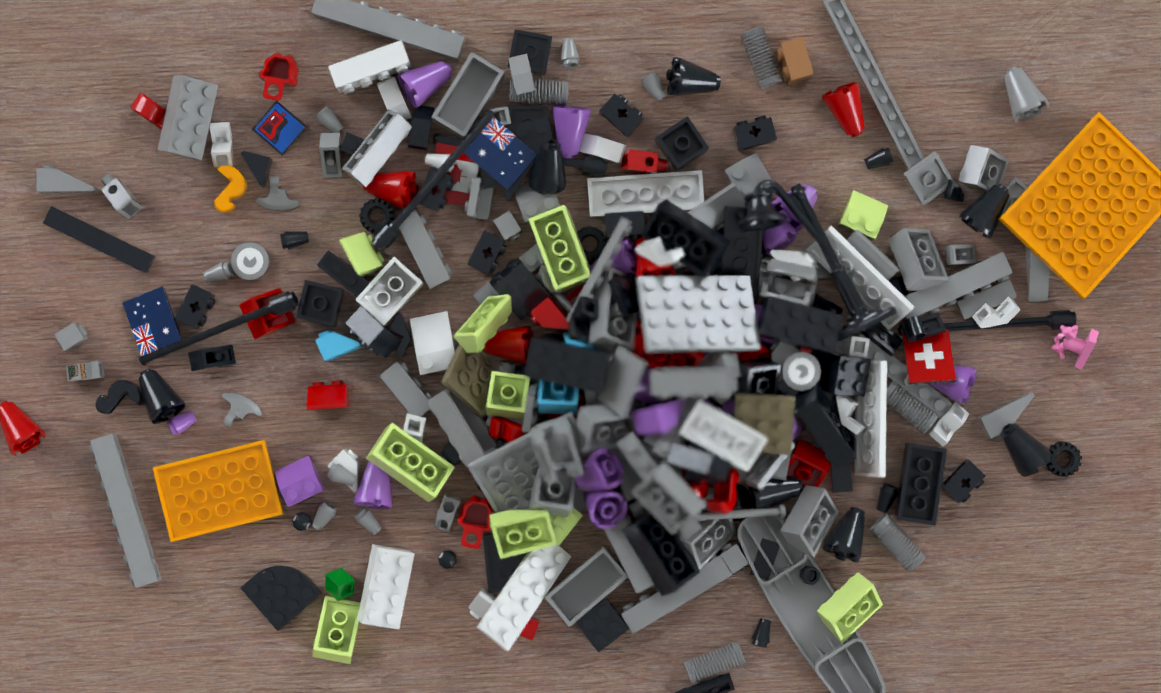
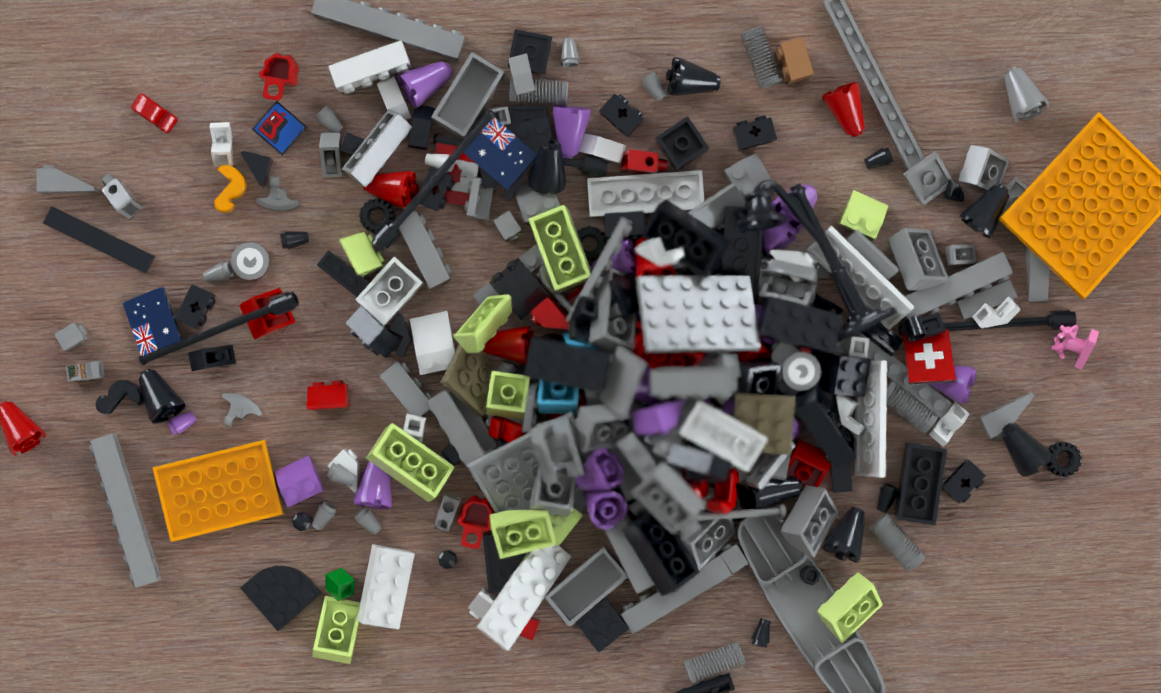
light grey piece [158,75,218,160] -> none
black brick [296,280,345,327] -> none
medium azure slope [315,330,364,361] -> none
black brick [467,230,507,275] -> none
black tile [750,538,779,580] -> none
black tile [889,276,909,296] -> none

